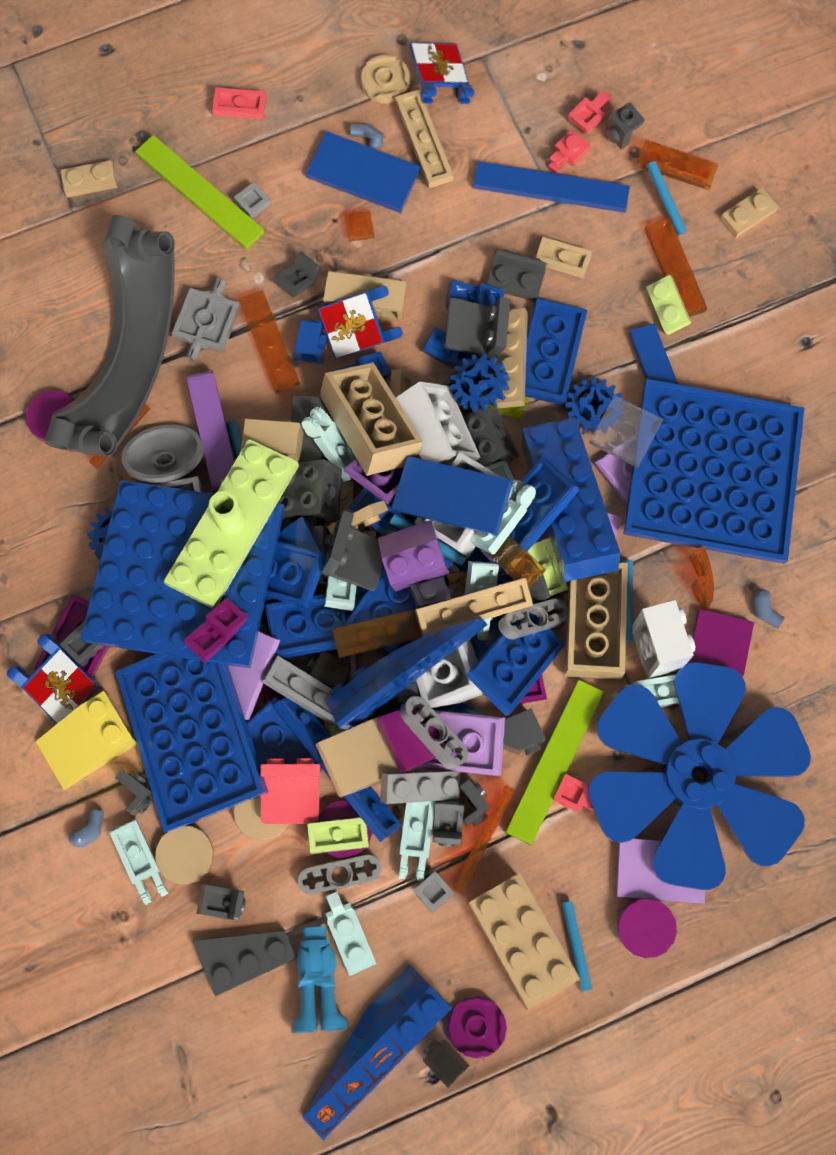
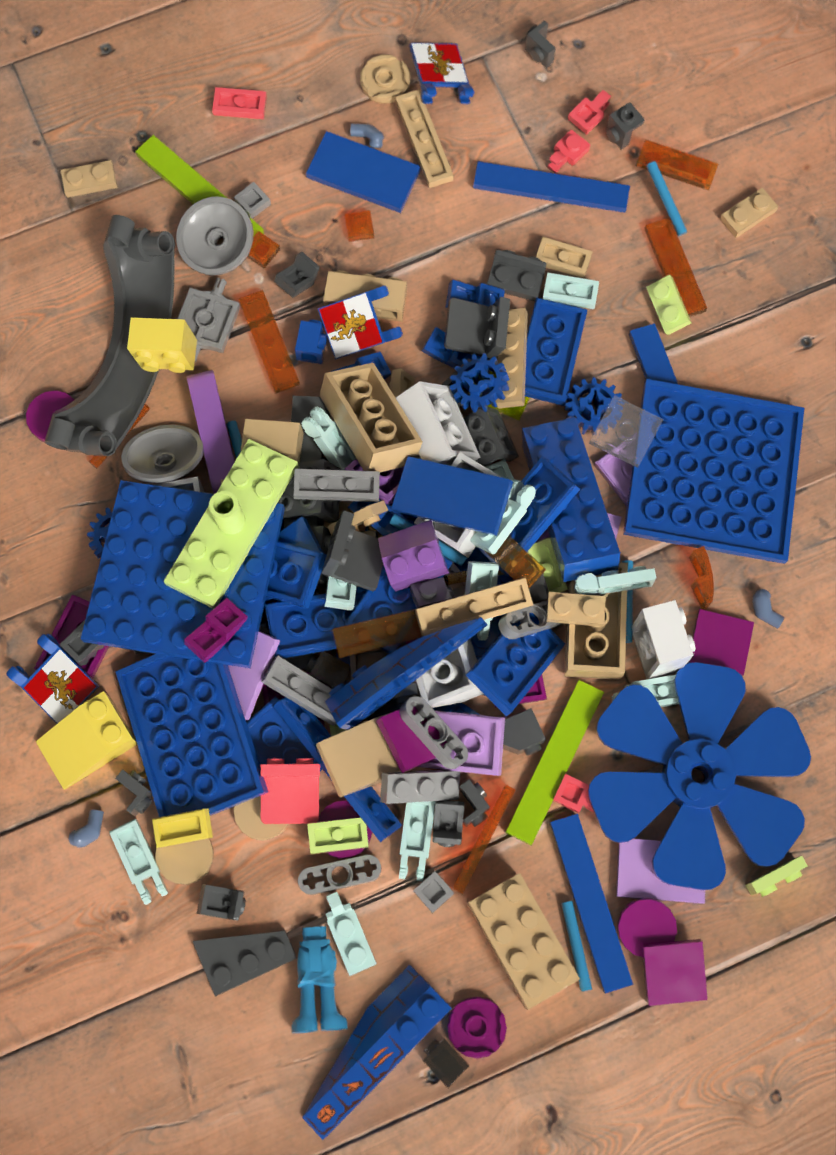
none -> light yellow brick [127,318,197,373]
none -> light yellow tile [152,808,213,848]
none -> light grey dish [176,197,253,275]
none -> clear orange plate [247,231,280,269]
none -> light grey plate [293,469,380,502]
none -> dark grey bracket [526,20,556,69]
none -> light aqua plate [543,273,599,309]
none -> tan plate [546,592,606,627]
none -> blue tile [550,814,633,994]
none -> light aqua hinge [574,566,656,595]
none -> magenta tile [642,939,708,1006]
none -> yellowish green plate [746,856,808,897]

